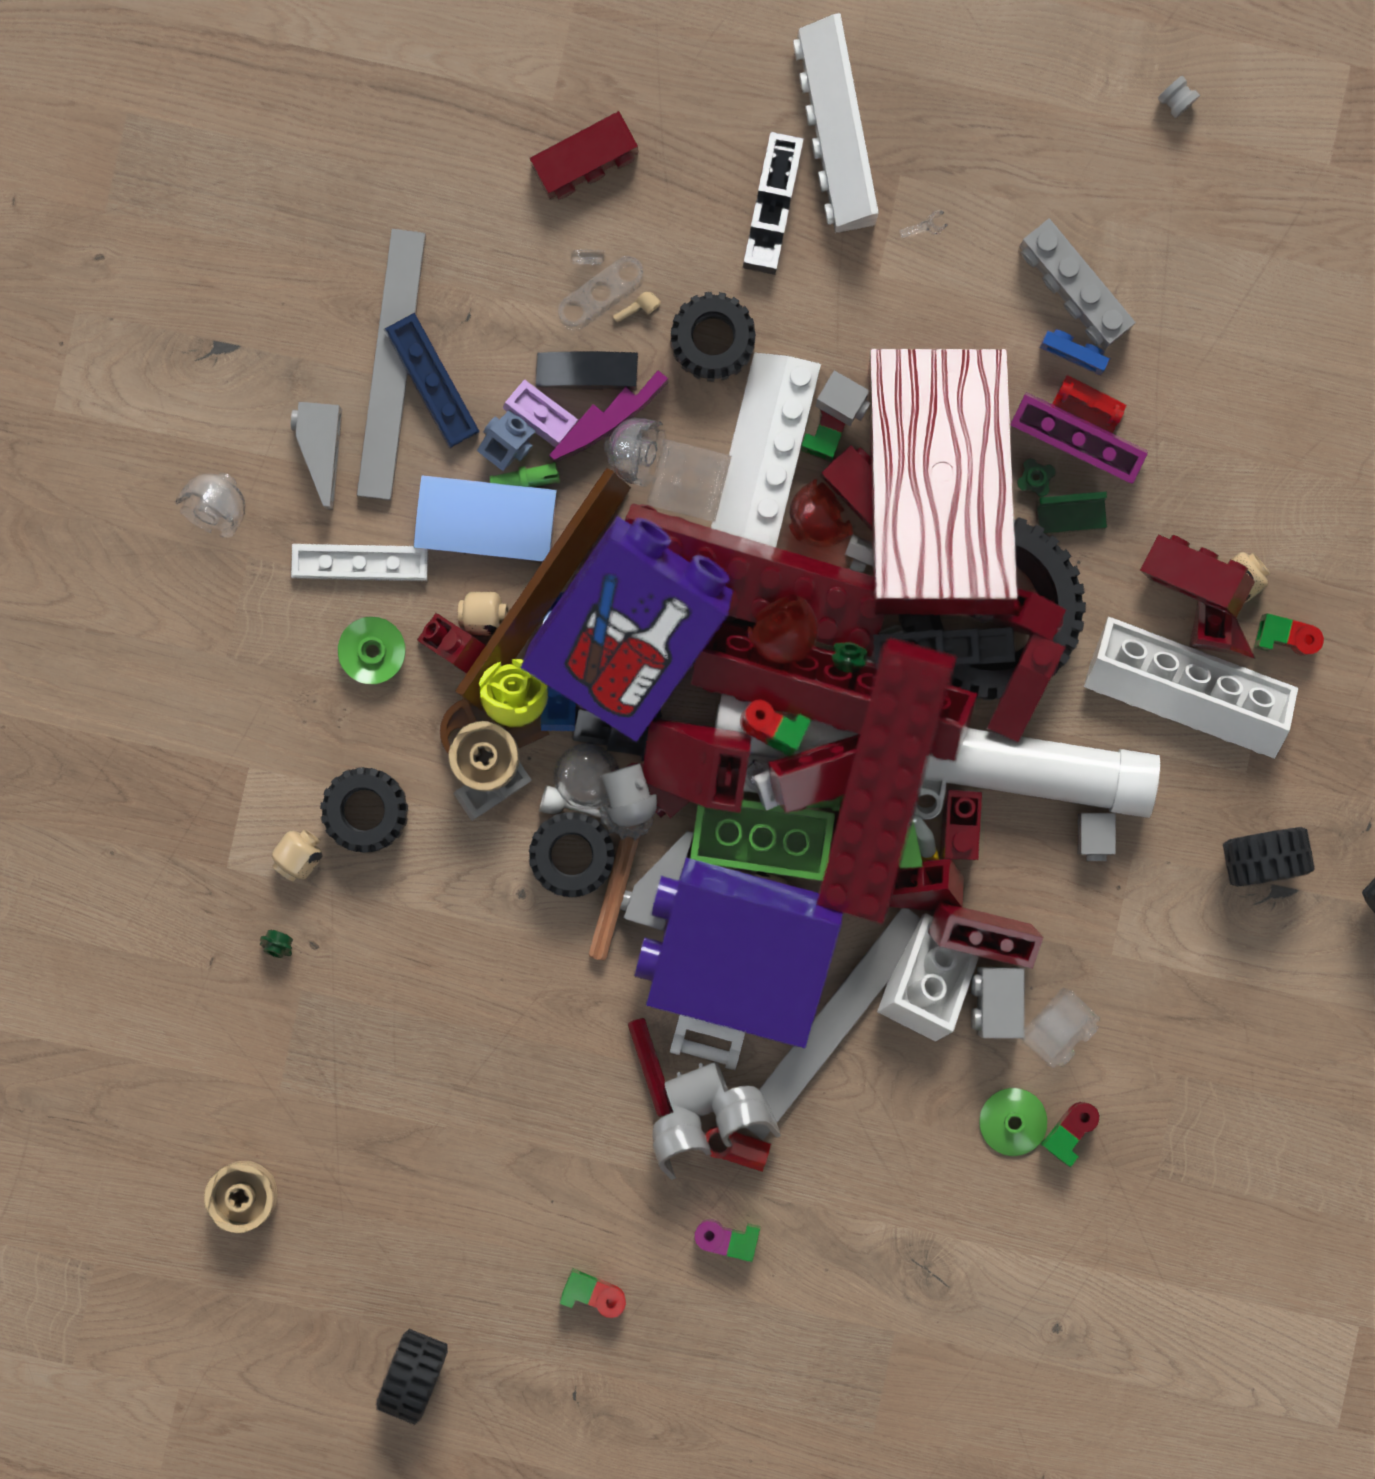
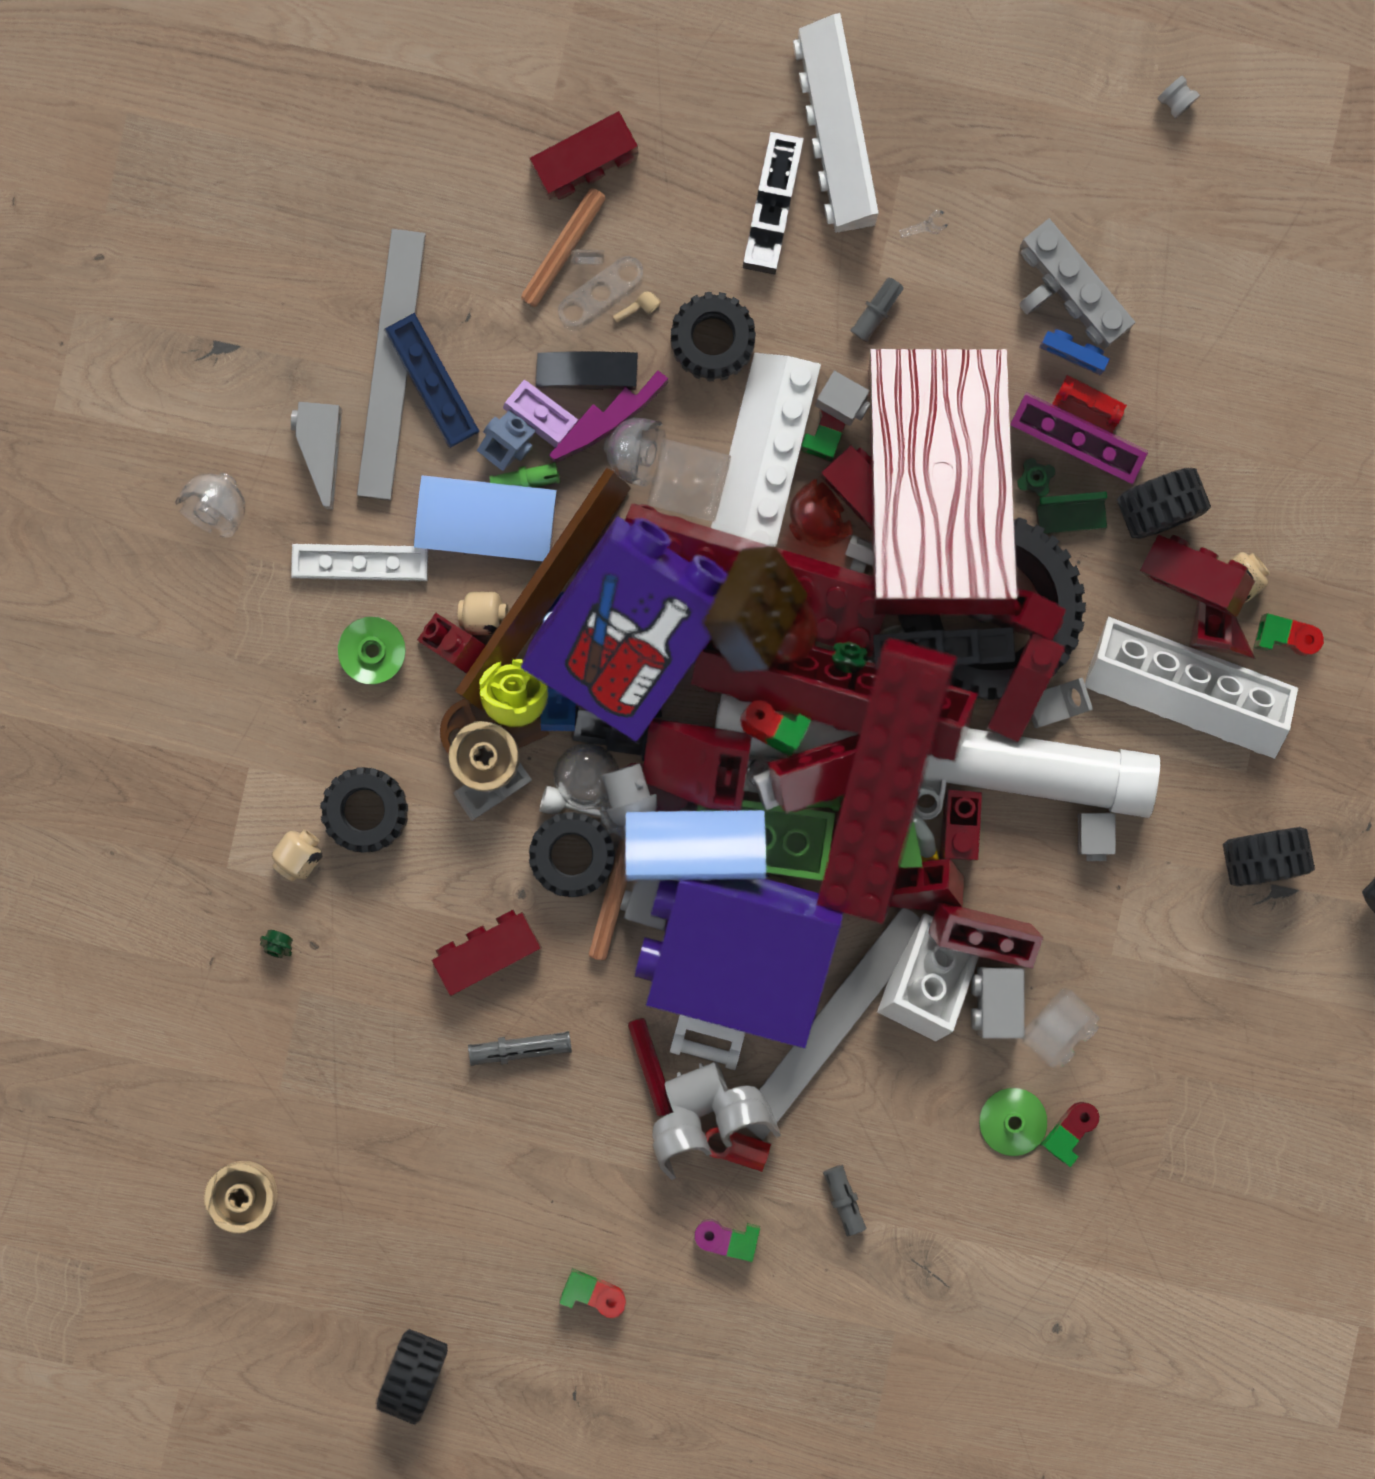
none -> dark red brick [431,909,542,996]
none -> dark grey pin [468,1031,572,1066]
none -> nougat axle [521,188,605,307]
none -> light blue slope [626,811,766,880]
none -> dark brown brick [701,545,808,672]
none -> dark grey pin [823,1165,867,1236]
none -> dark grey axle [850,277,903,342]
none -> light grey tile [1019,284,1053,315]
none -> light grey bracket [1031,678,1093,728]
none -> black tyre [1117,468,1211,539]

